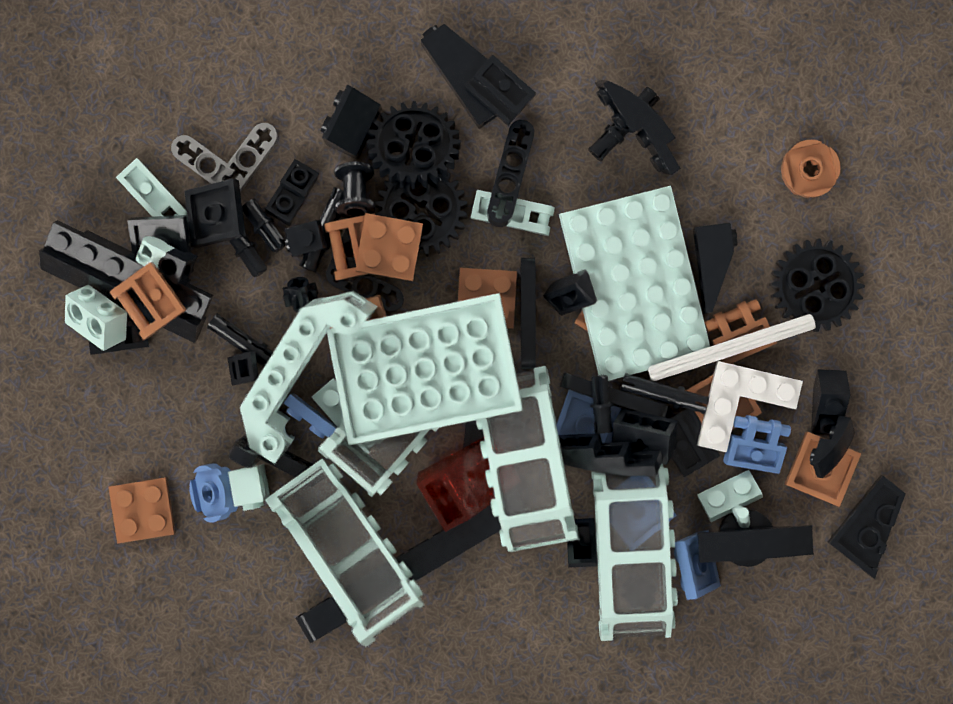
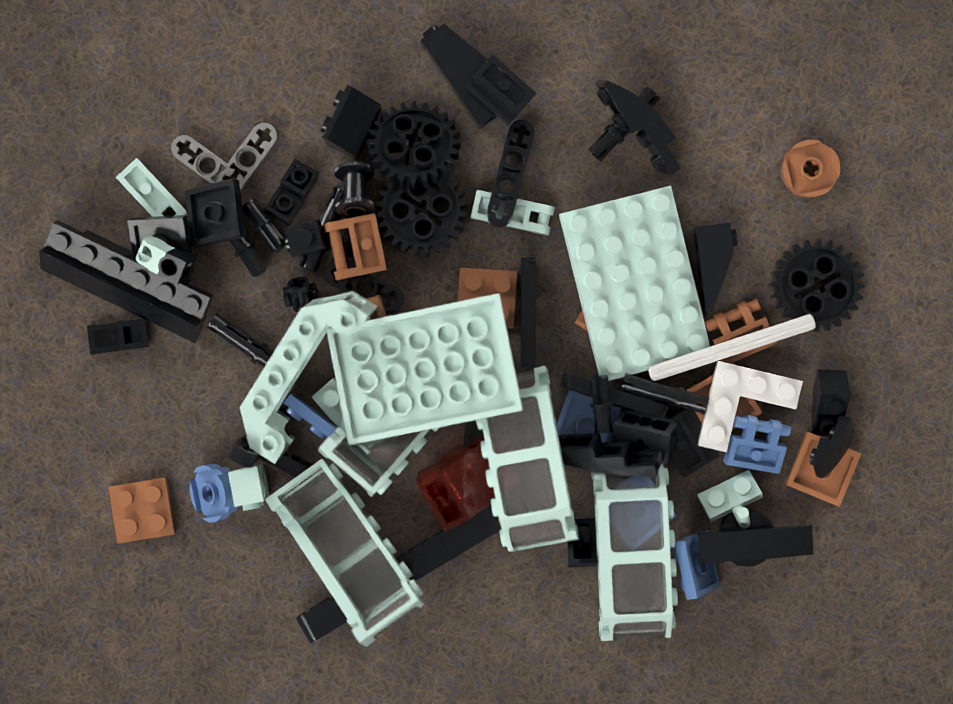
light aqua brick [65,285,127,351] -> none
nougat plate [110,262,186,340] -> none
black slope [227,351,259,386] -> none
nougat plate [355,213,423,282] -> none
black slope [543,269,597,316] -> none
black wing [828,475,906,579] -> none

